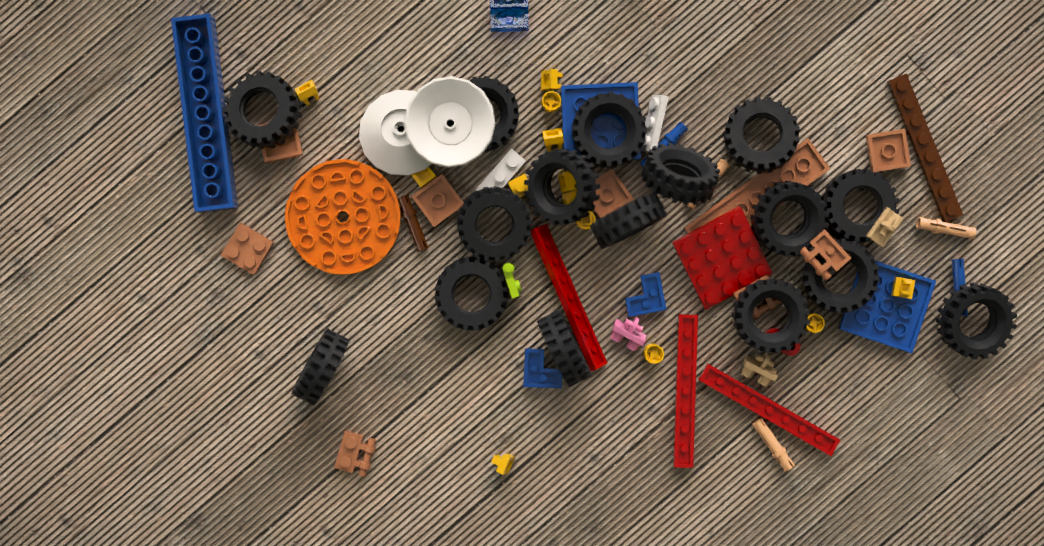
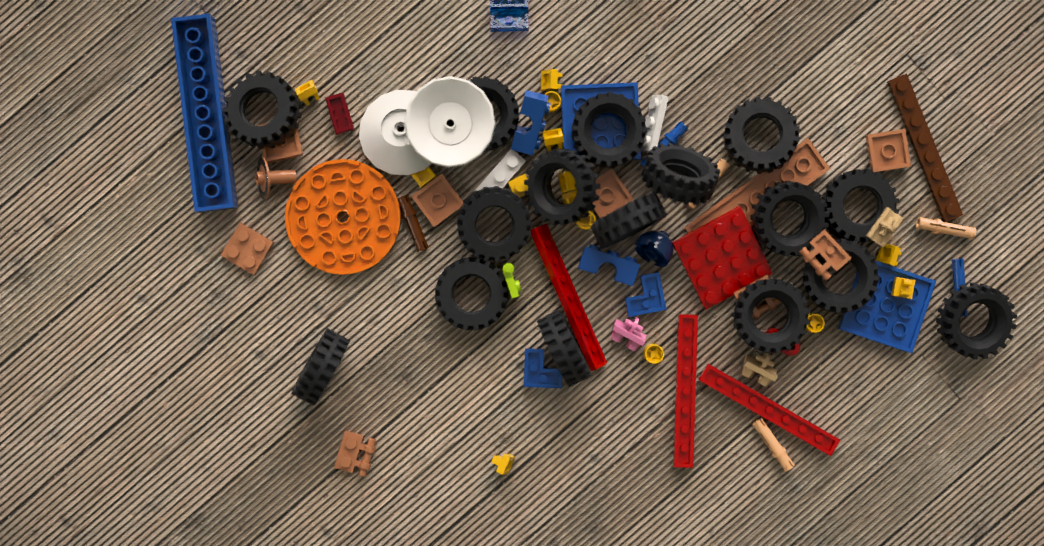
none -> nougat piece [255,157,296,199]
none -> dark red plate [325,92,355,135]
none -> blue arch [511,90,551,155]
none -> blue arch [577,244,640,286]
none -> dark blue cylinder [635,230,674,267]
none -> yellow tile [876,244,902,266]

